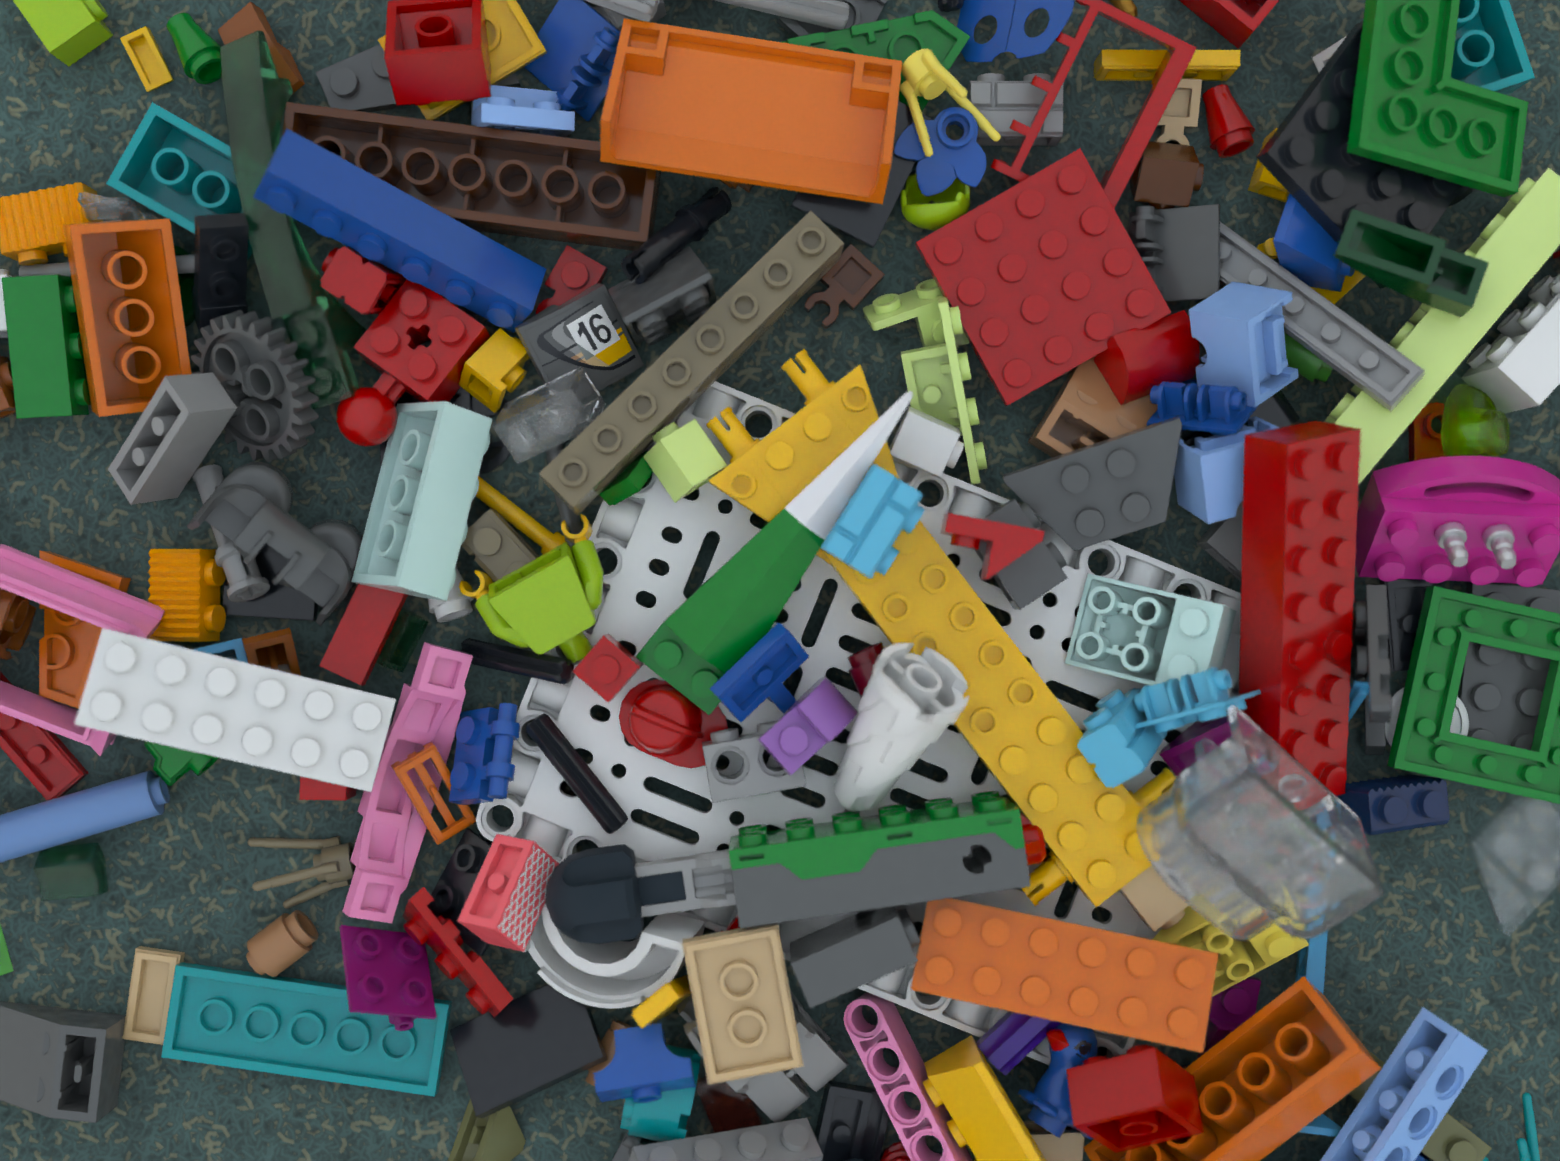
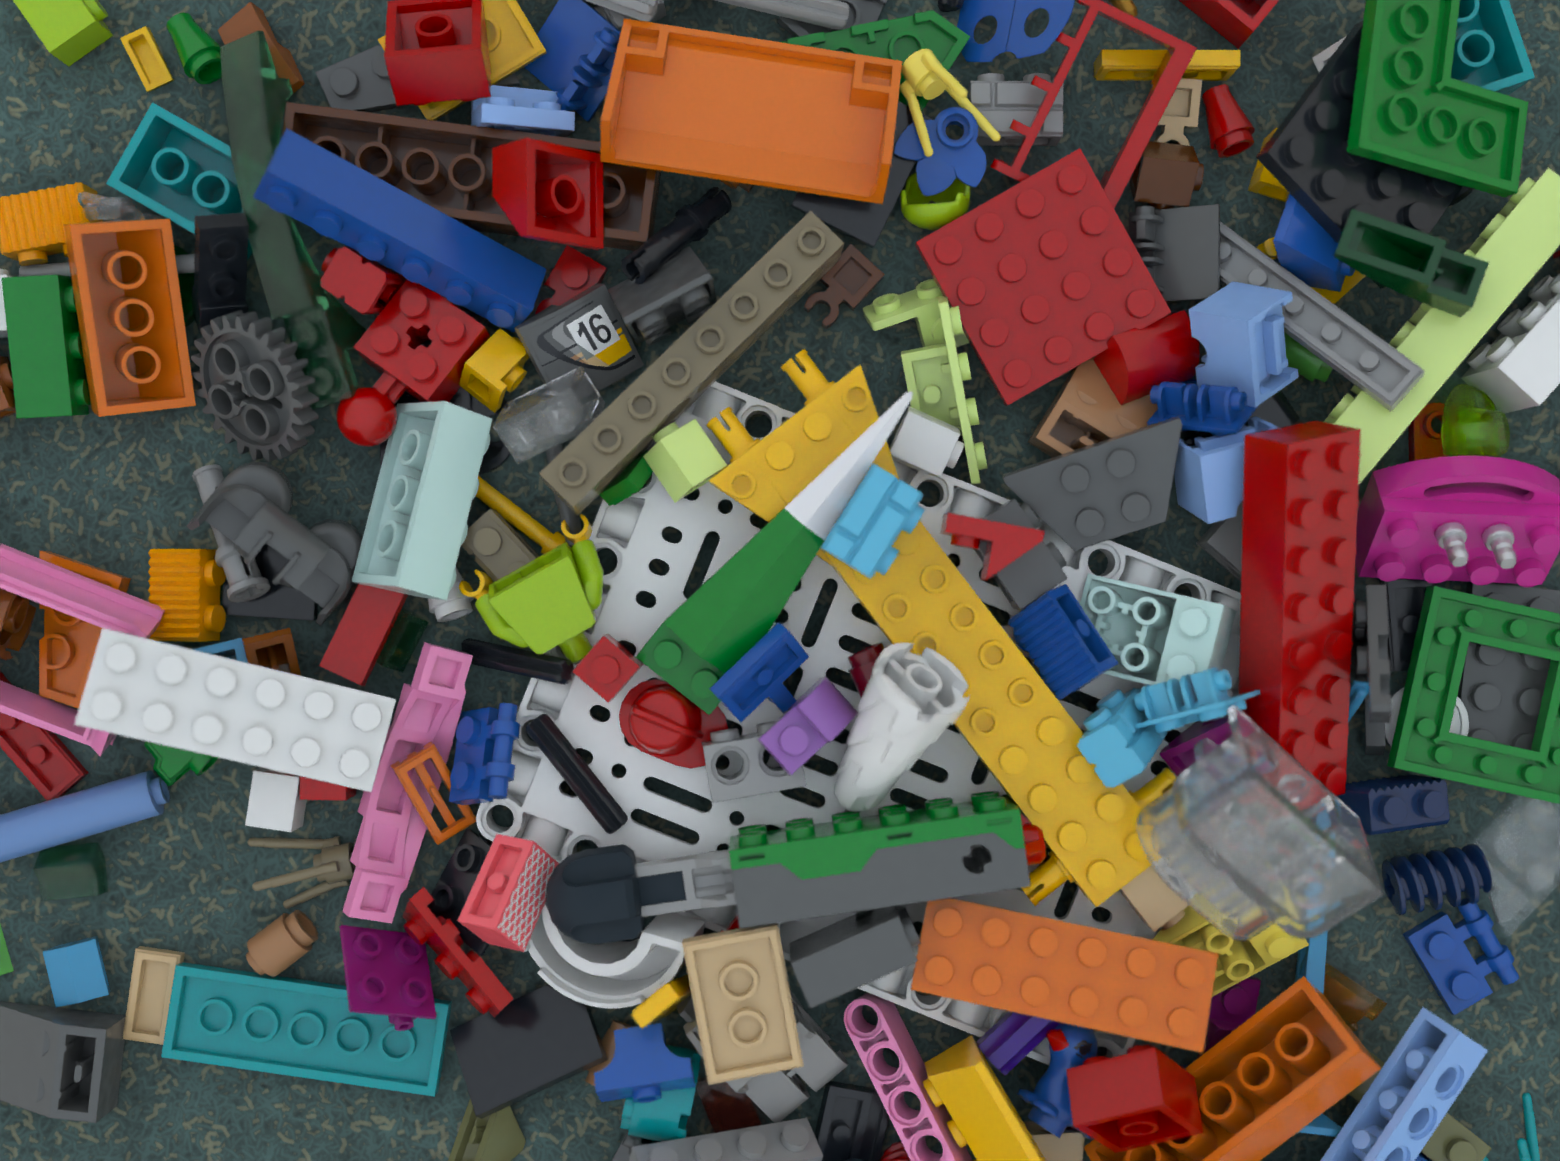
light grey brick [108,372,237,505] -> none
none -> dark azure piece [43,936,110,1007]
none -> white brick [245,767,307,832]
none -> red slope [492,137,604,250]
none -> blue brick [1008,584,1119,700]
none -> clear orange brick [1323,962,1387,1032]
none -> dark blue piece [1382,844,1492,916]
none -> blue plate [1403,898,1519,1015]

